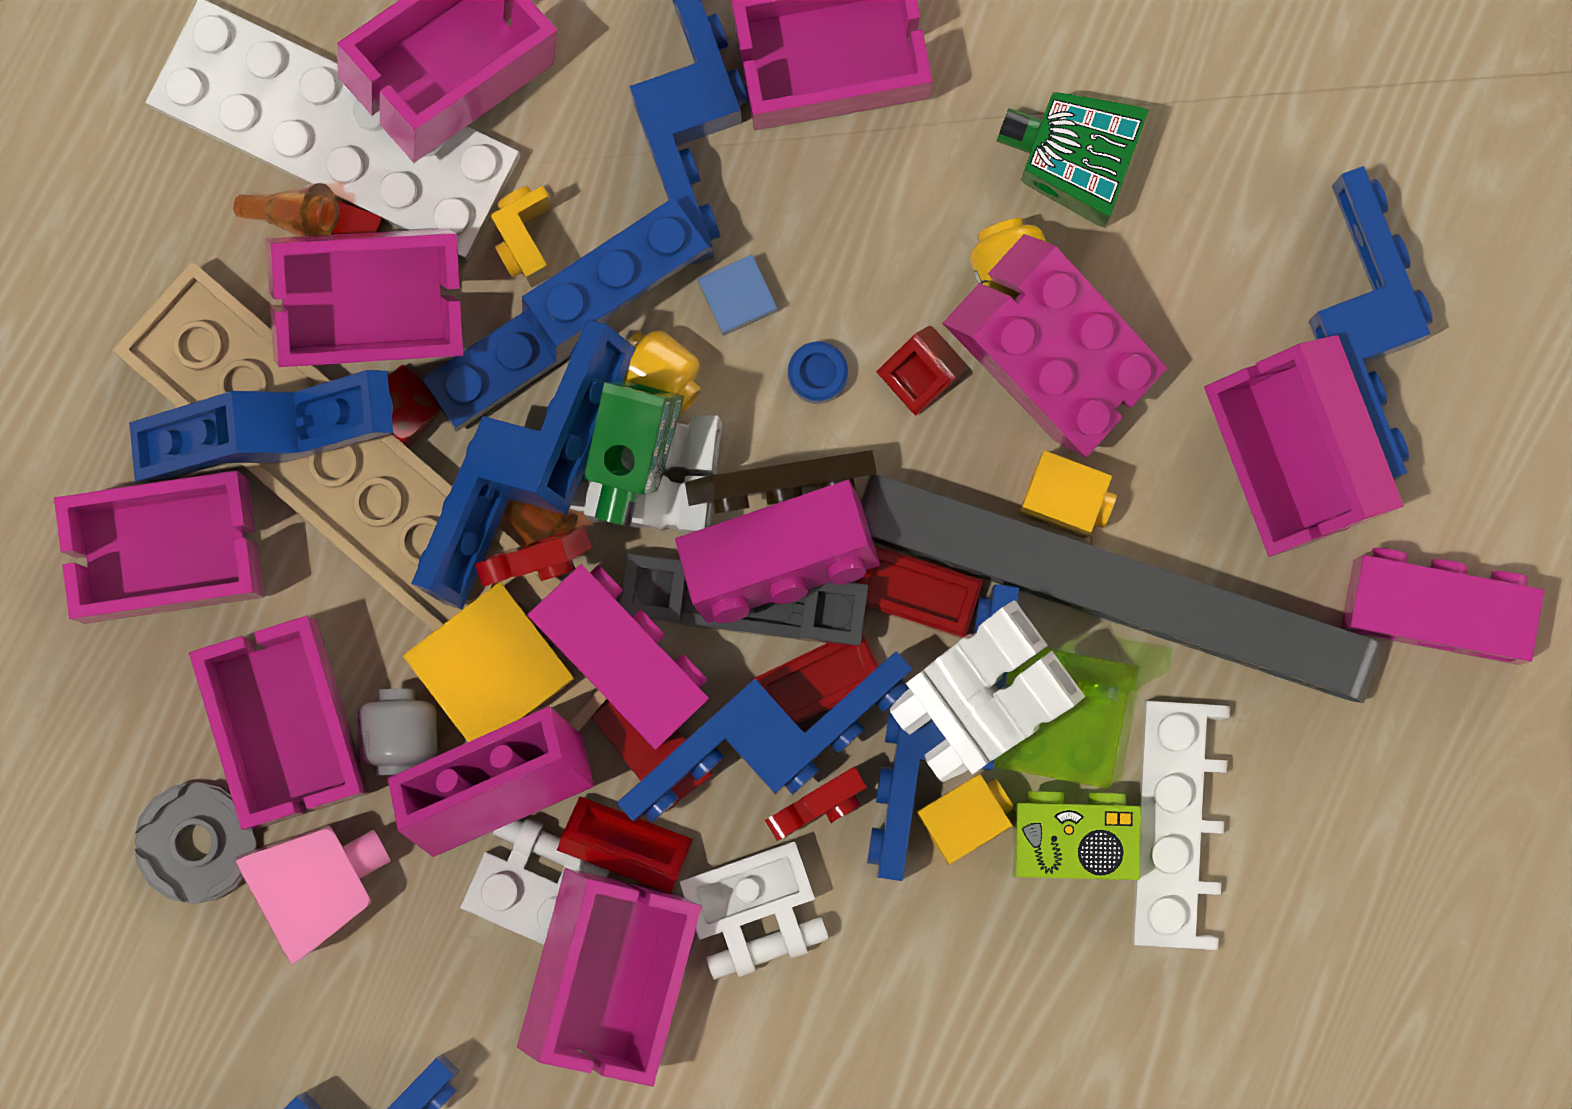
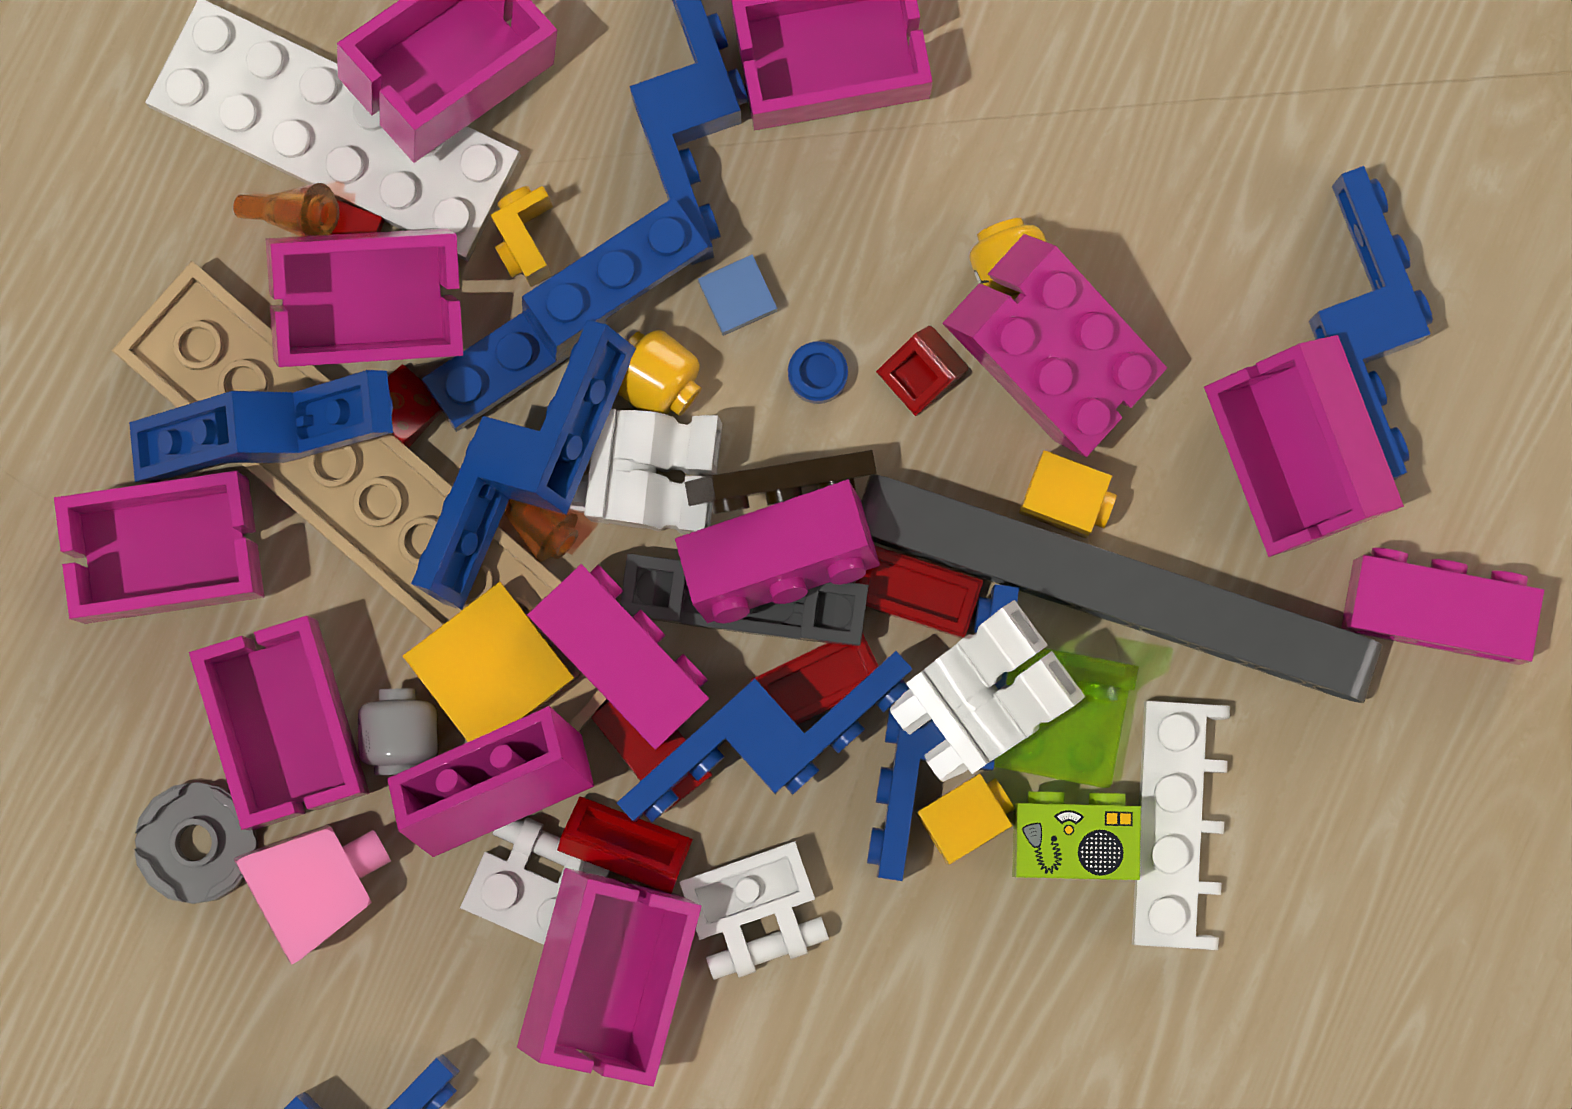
red plate [475,525,592,587] -> none
green torso [585,380,684,526] -> none
red plate [765,766,867,841] -> none
torso [996,92,1149,228] -> none

